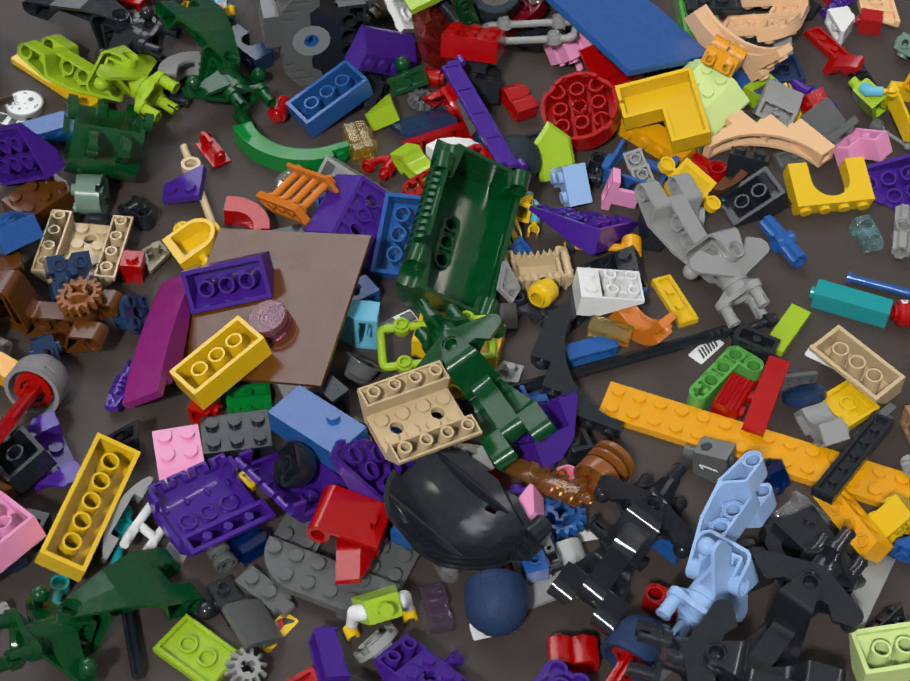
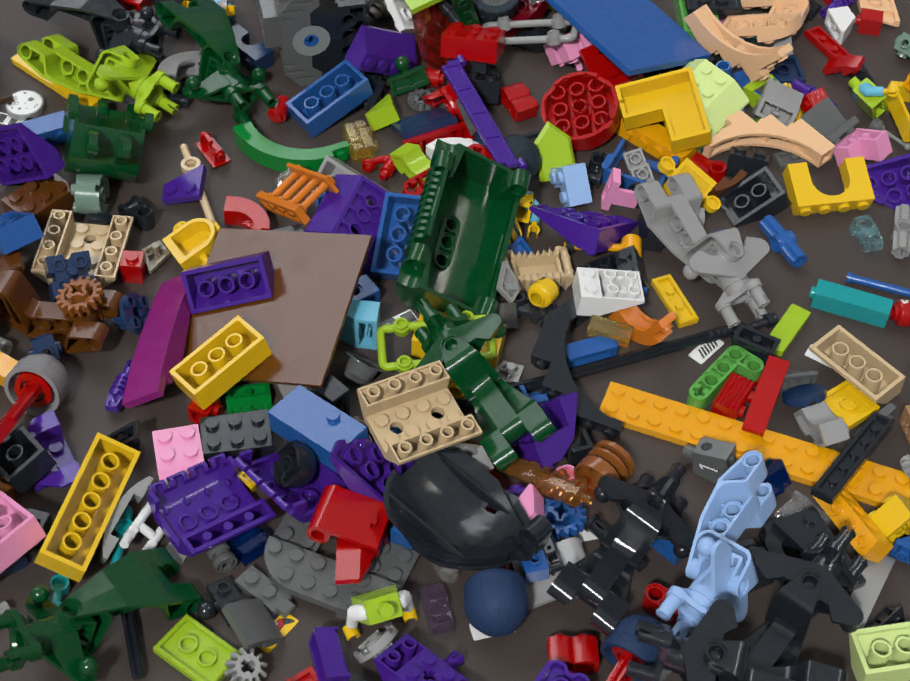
clear pink head [248,299,292,343] -> none
light orange hips [700,34,748,78] -> none

